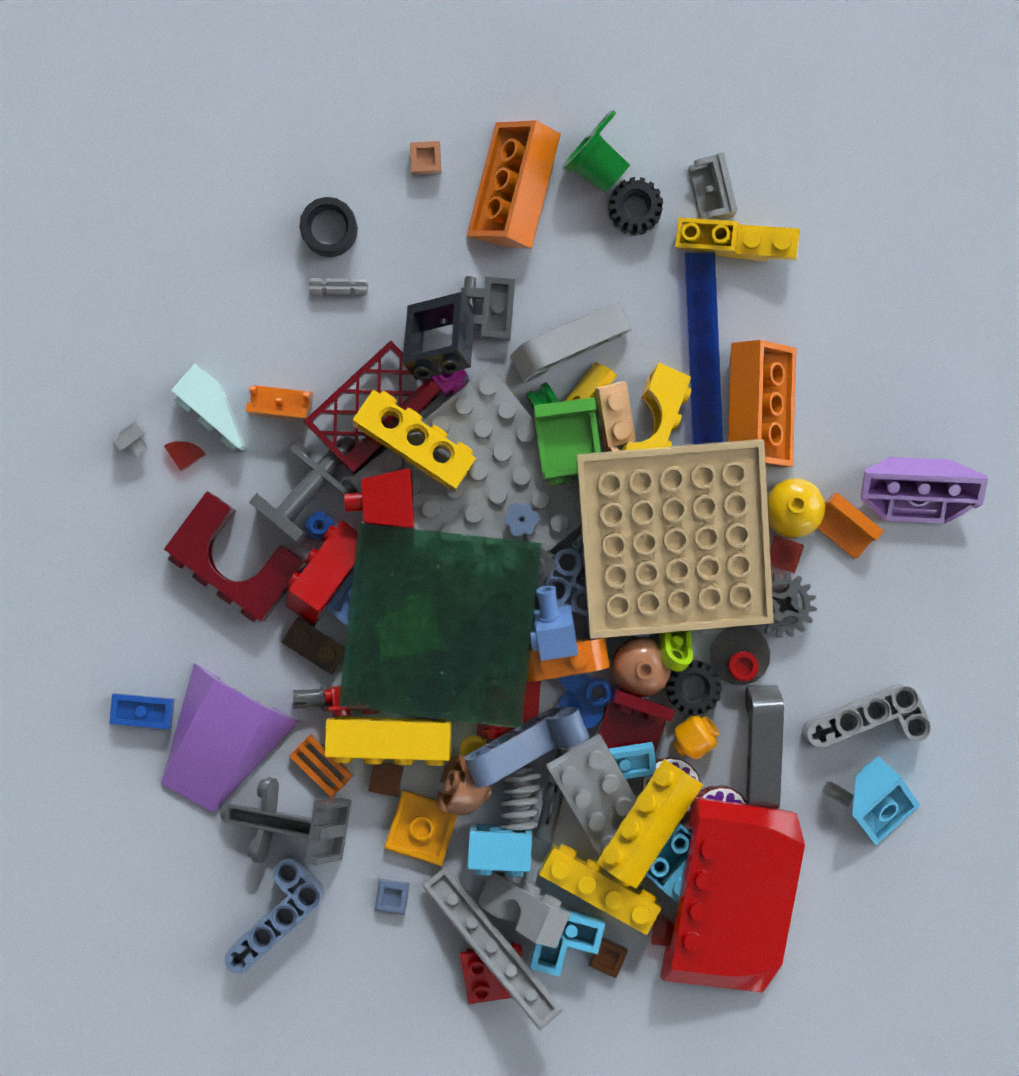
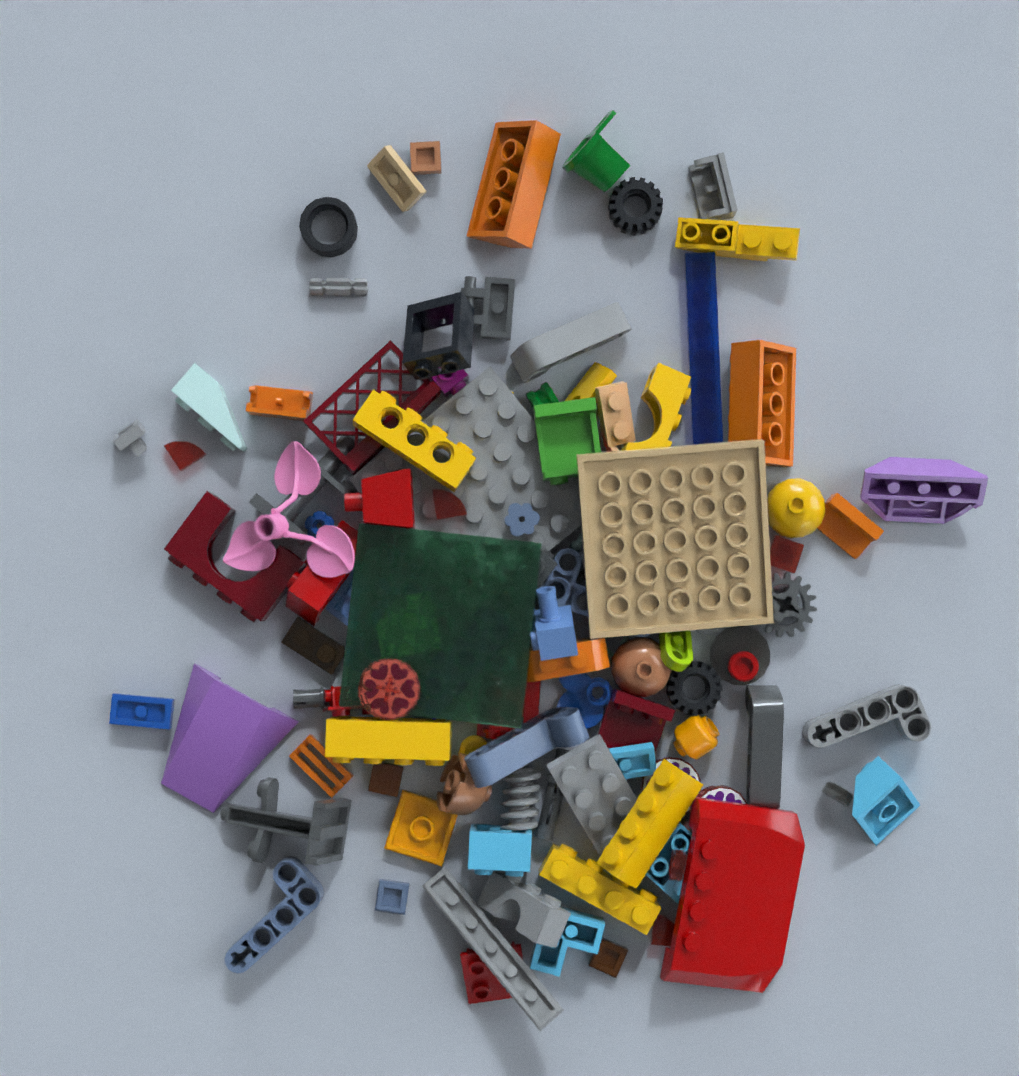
none -> bright pink plant [223,441,355,577]
none -> clear red tile [358,658,420,720]
none -> tan plate [367,145,427,212]
none -> clear red tile [432,489,467,520]
none -> clear red tile [668,849,687,882]

